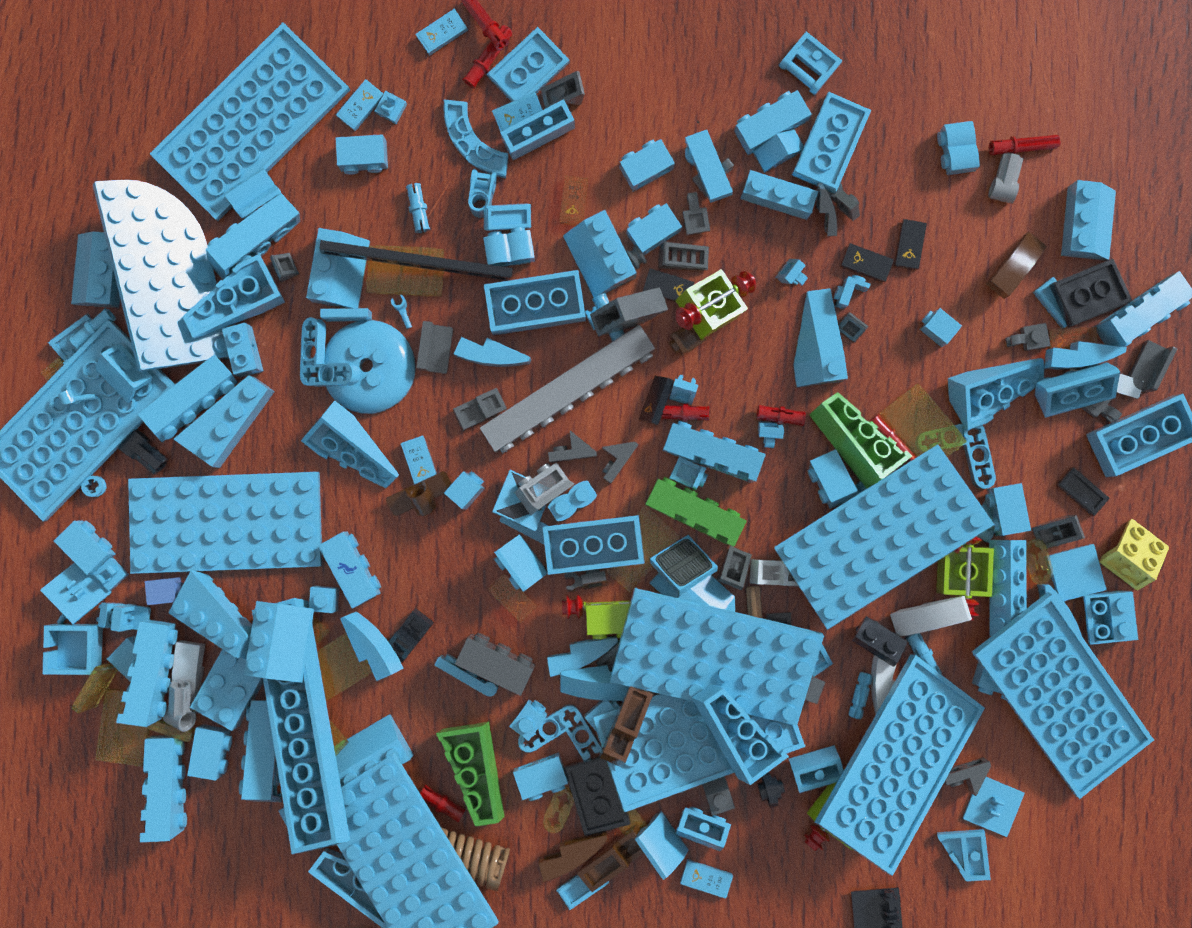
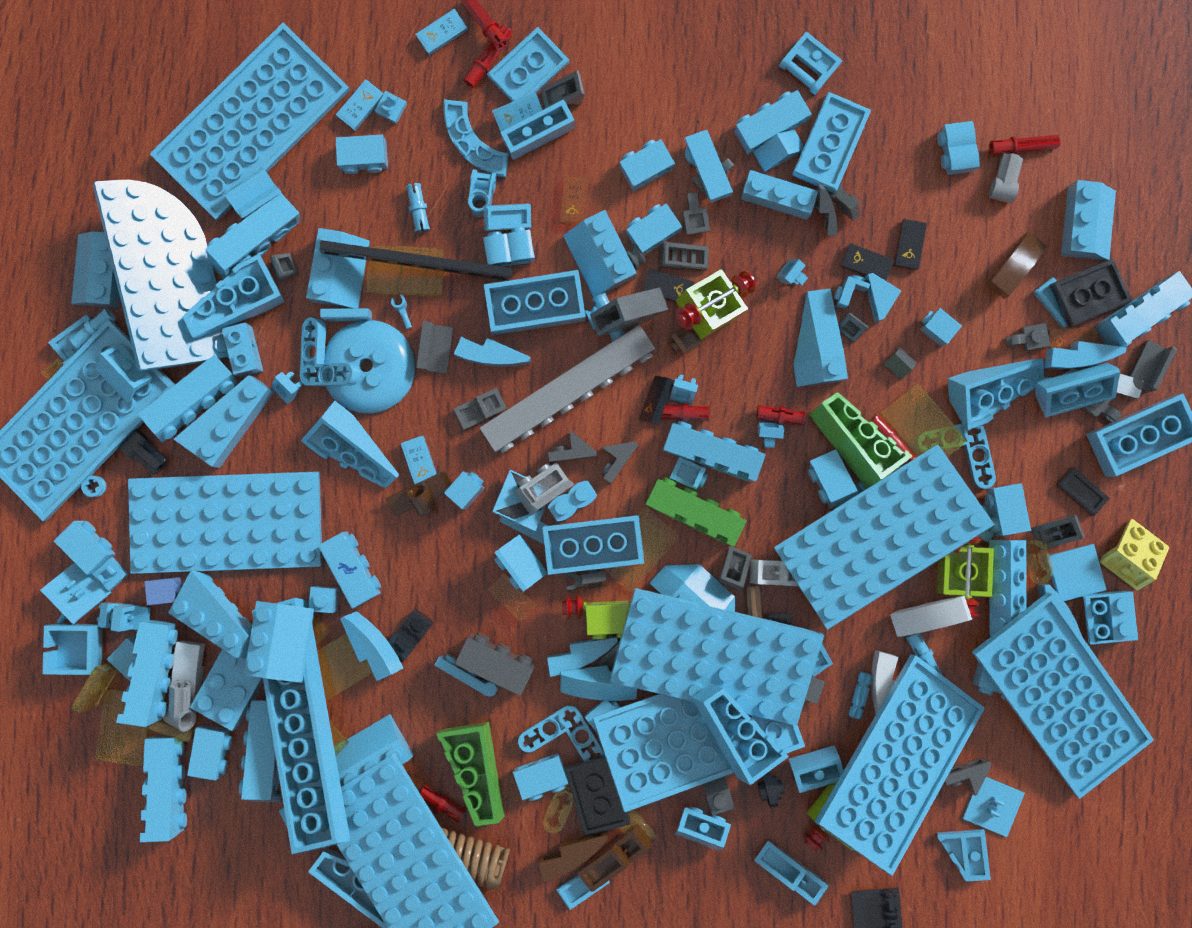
medium azure hand [58,390,96,406] -> none
medium azure bracket [509,699,547,741] -> none
reddish brown slope [599,686,653,767] -> none
medium azure slope [635,811,689,880] -> none
tile [650,535,718,595] -> none
medium azure tile [680,859,733,898] -> none
black bracket [852,616,907,667] -> none
none -> medium azure tile [271,372,302,404]
none -> medium azure slope [754,841,830,906]
none -> medium azure slope [864,273,901,323]
none -> dark grey slope [883,347,917,380]

